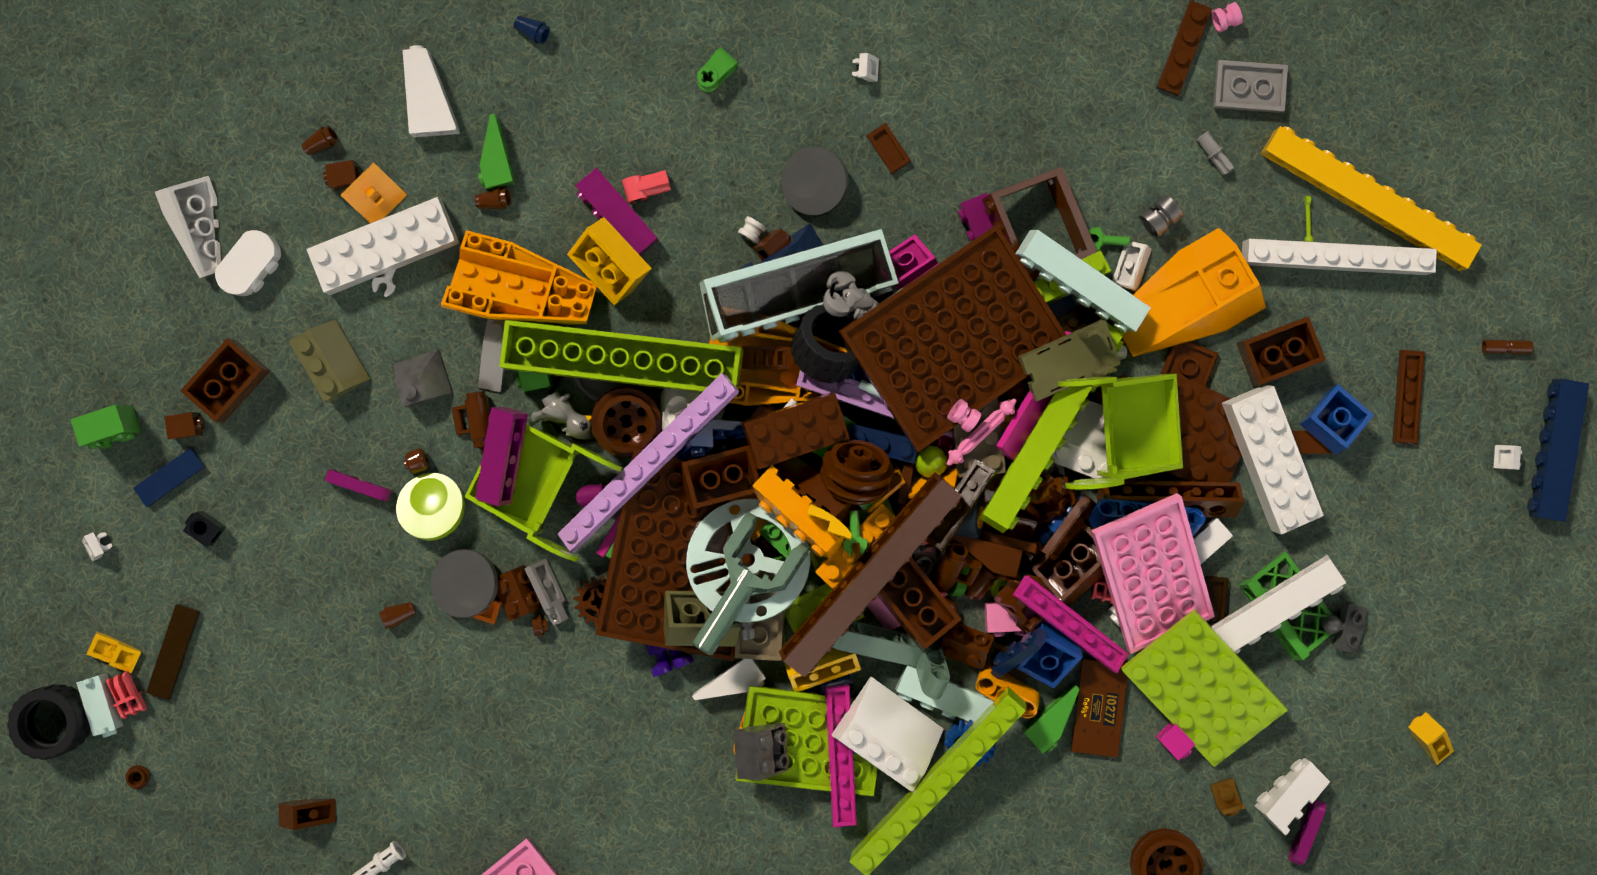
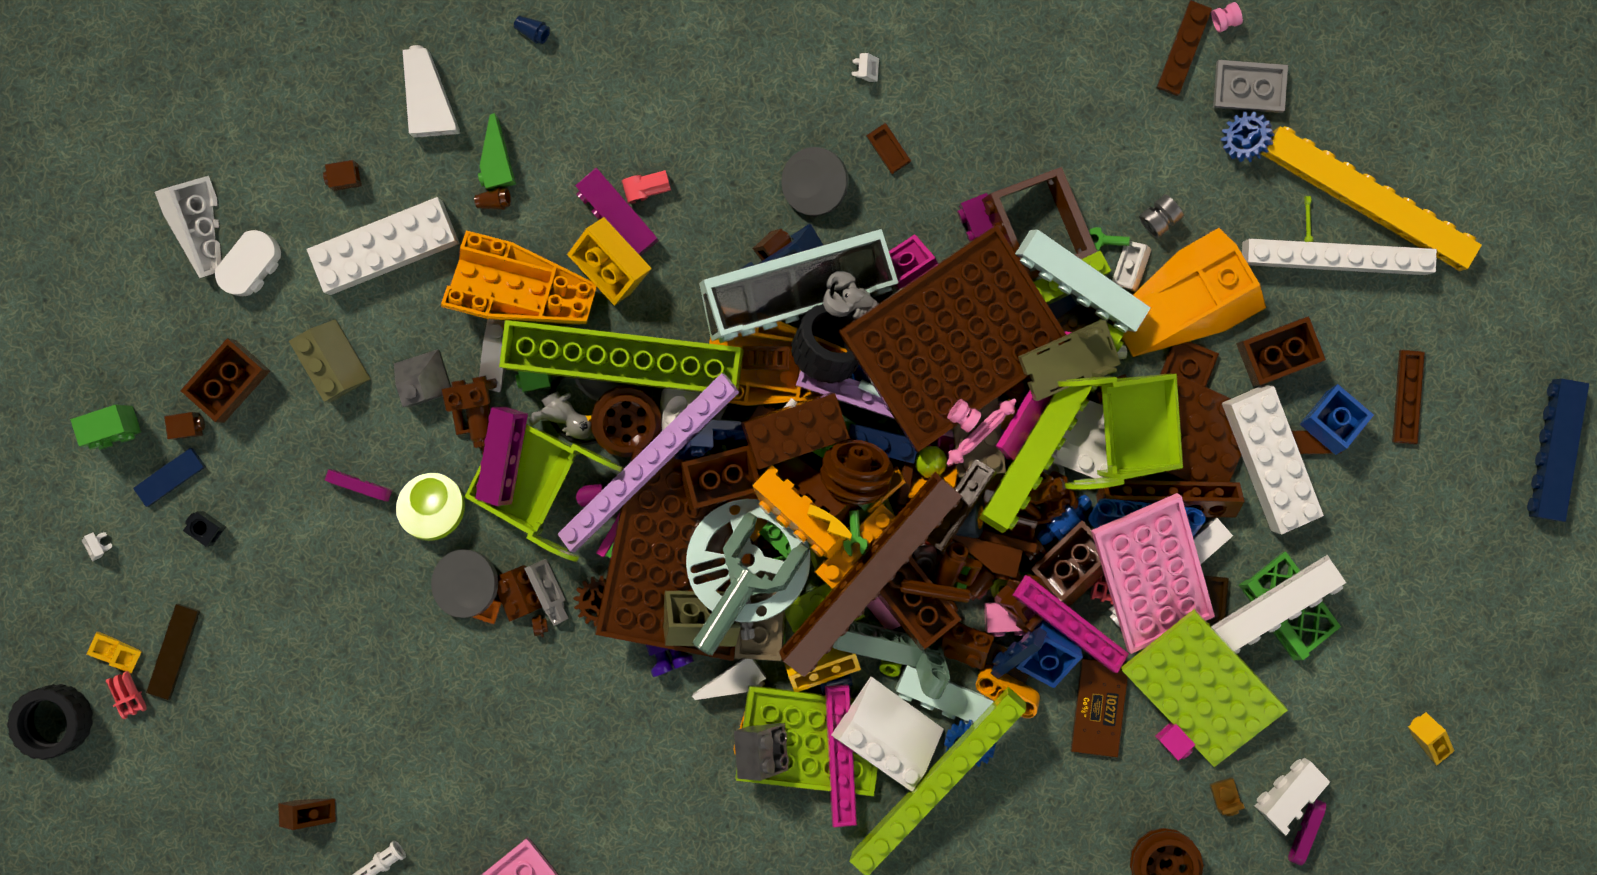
light aqua brick [76,673,124,738] -> none
reddish brown plate [126,765,150,789] -> none
reddish brown cone [301,125,338,156] -> none
light orange piece [341,162,407,224] -> none
white bar [372,269,396,297] -> none
reddish brown cone [379,602,416,629] -> none
reddish brown piece [403,448,429,474] -> none
bright green piece [697,47,739,93] -> none
white wheel [738,216,767,244] -> none
bright green slope [1021,683,1080,753] -> none
reddish brown tile [1042,494,1097,560] -> none
light grey axle [1196,131,1234,175] -> none
dark grey plate [1322,603,1367,653] -> none
reddish brown piece [1482,340,1533,354] -> none
white tile [1493,445,1522,470] -> none
none -> reddish brown bracket [442,375,497,412]
none -> lime bush [879,660,902,677]
none -> reddish brown axle [900,579,971,603]
none -> blue gear [1221,111,1274,162]

